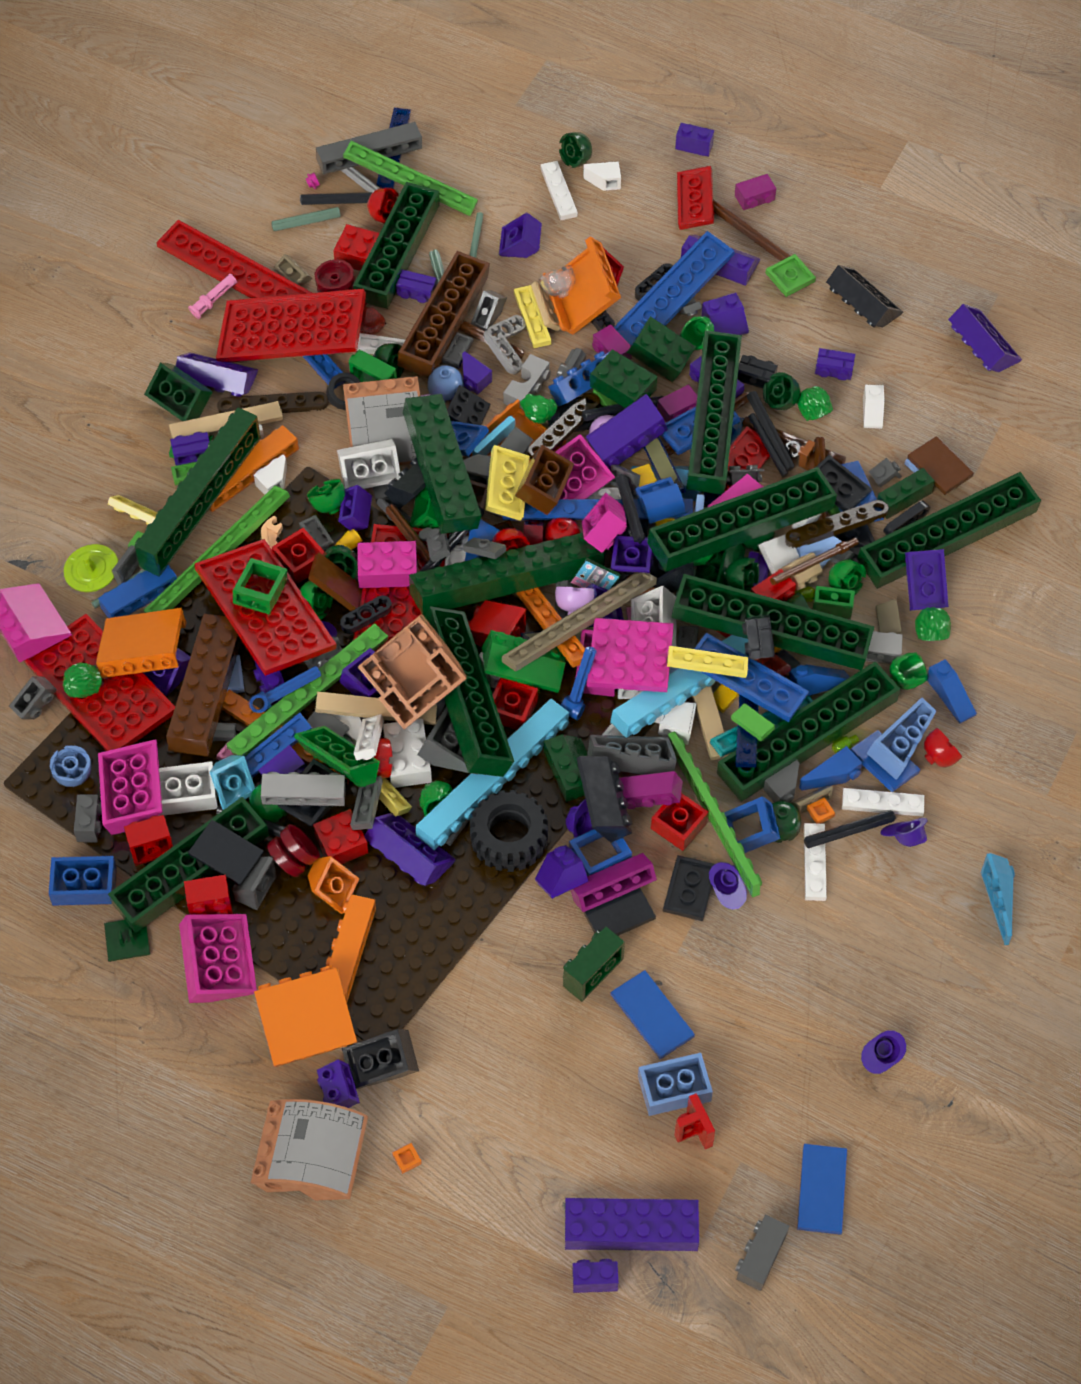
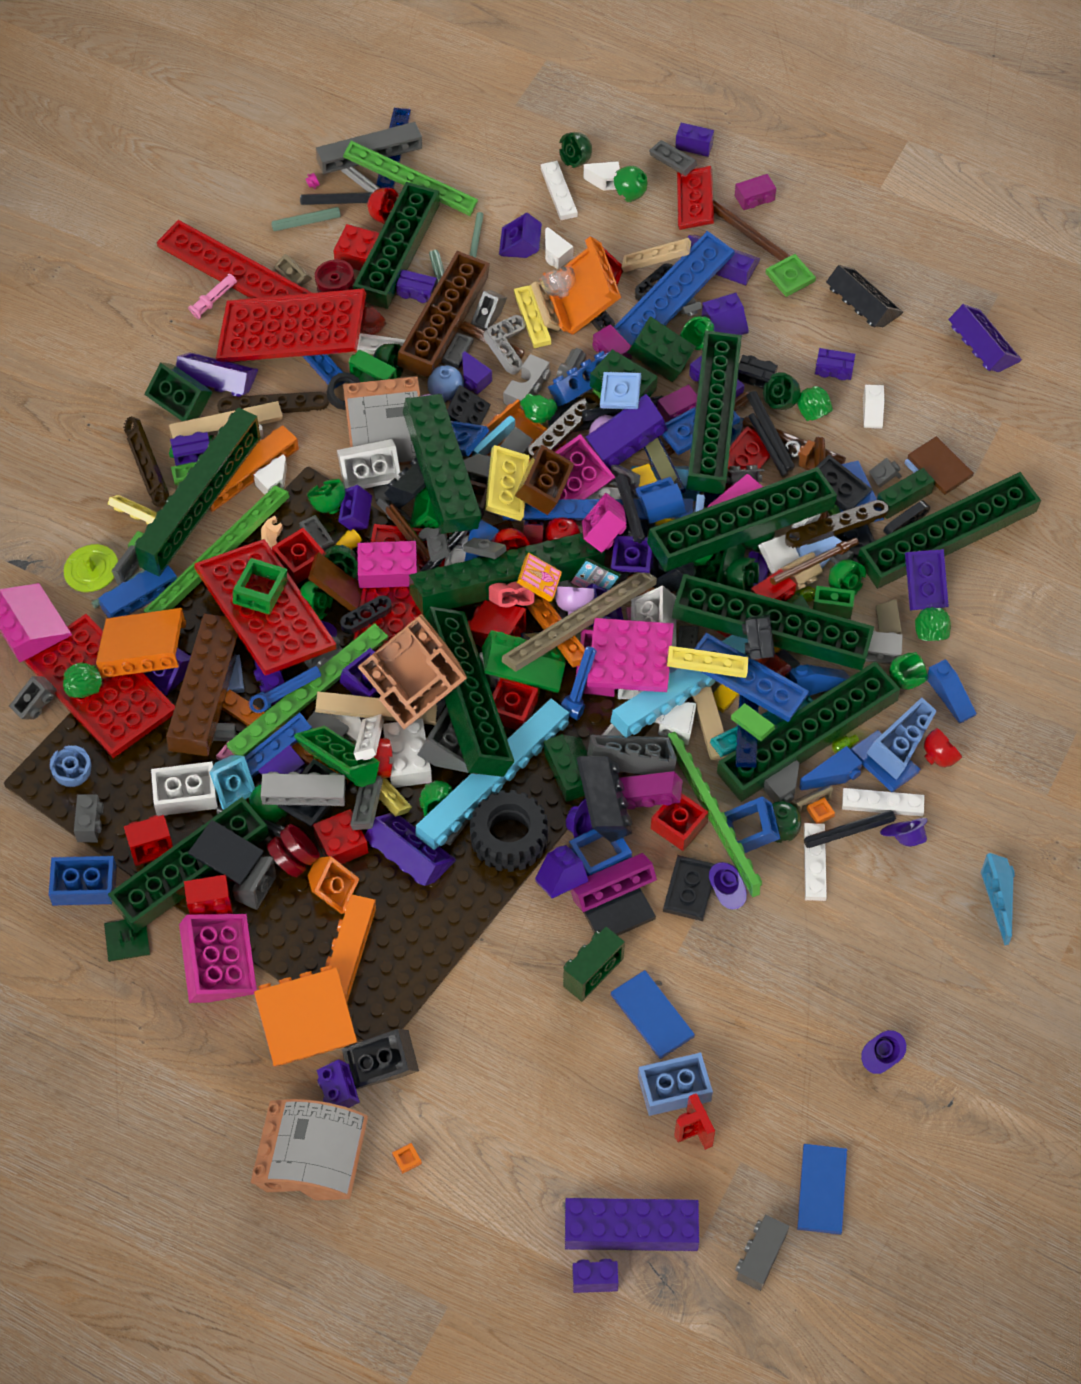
dark pink slope [98,739,163,835] -> none
none -> dark brown plate [123,416,169,508]
none -> coral brick [489,581,534,607]
none -> tile [517,553,562,602]
none -> white slope [545,227,573,270]
none -> light blue tile [600,372,641,409]
none -> green cylinder [614,165,648,202]
none -> tan tile [622,238,691,272]
none -> dark grey plate [649,140,697,176]

